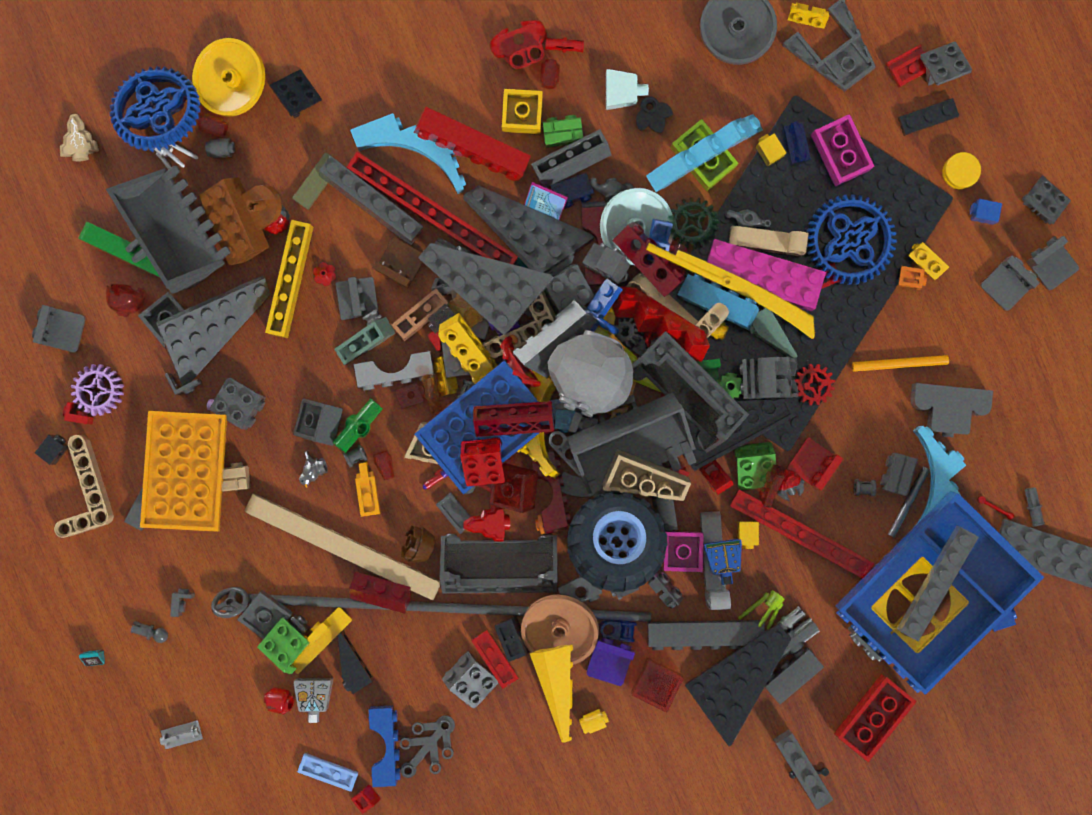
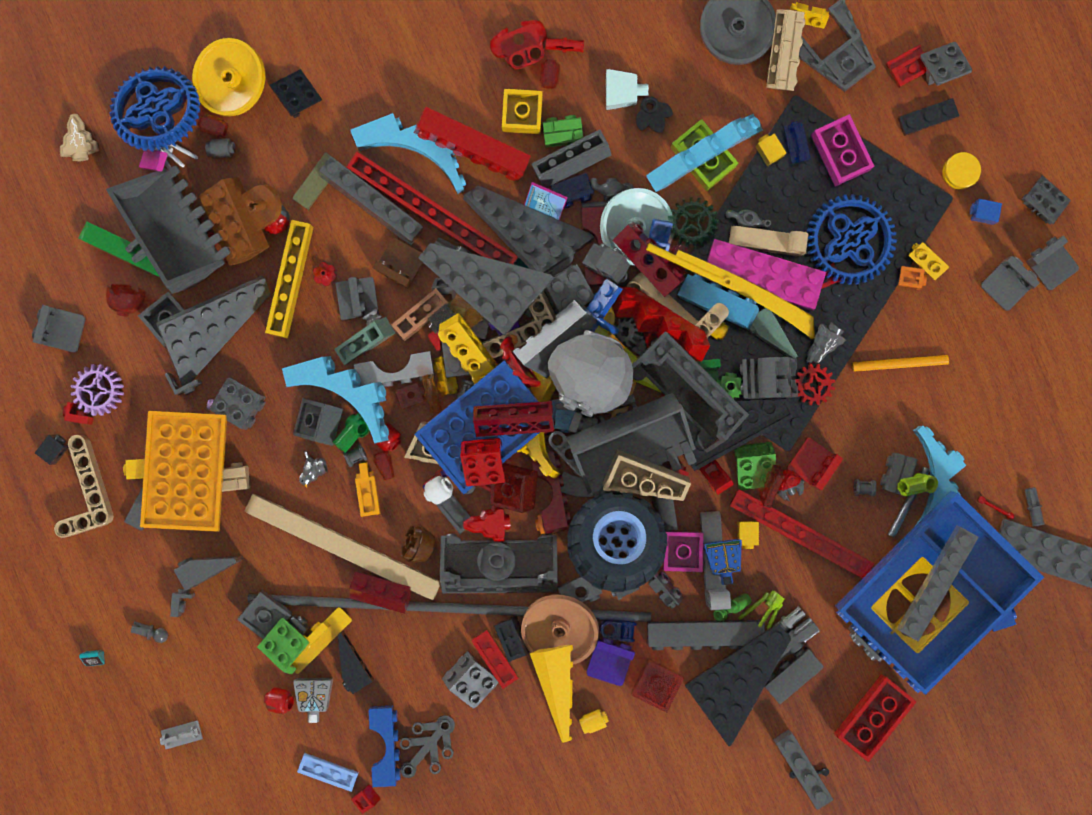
dark grey piece [211,587,249,618] -> none
dark grey brick [910,383,993,437] -> none
none -> yellow brick [123,459,145,479]
none -> dark pink tile [139,150,168,172]
none -> dark grey slope [174,556,244,591]
none -> medium azure arch [282,356,389,443]
none -> red head [373,423,401,451]
none -> white head [424,476,453,504]
none -> dark grey tile [477,542,516,581]
none -> bright green plant [713,593,751,621]
none -> tan brick [766,10,805,91]
none -> dark grey rock [806,322,846,365]
none -> lime piece [897,473,938,496]

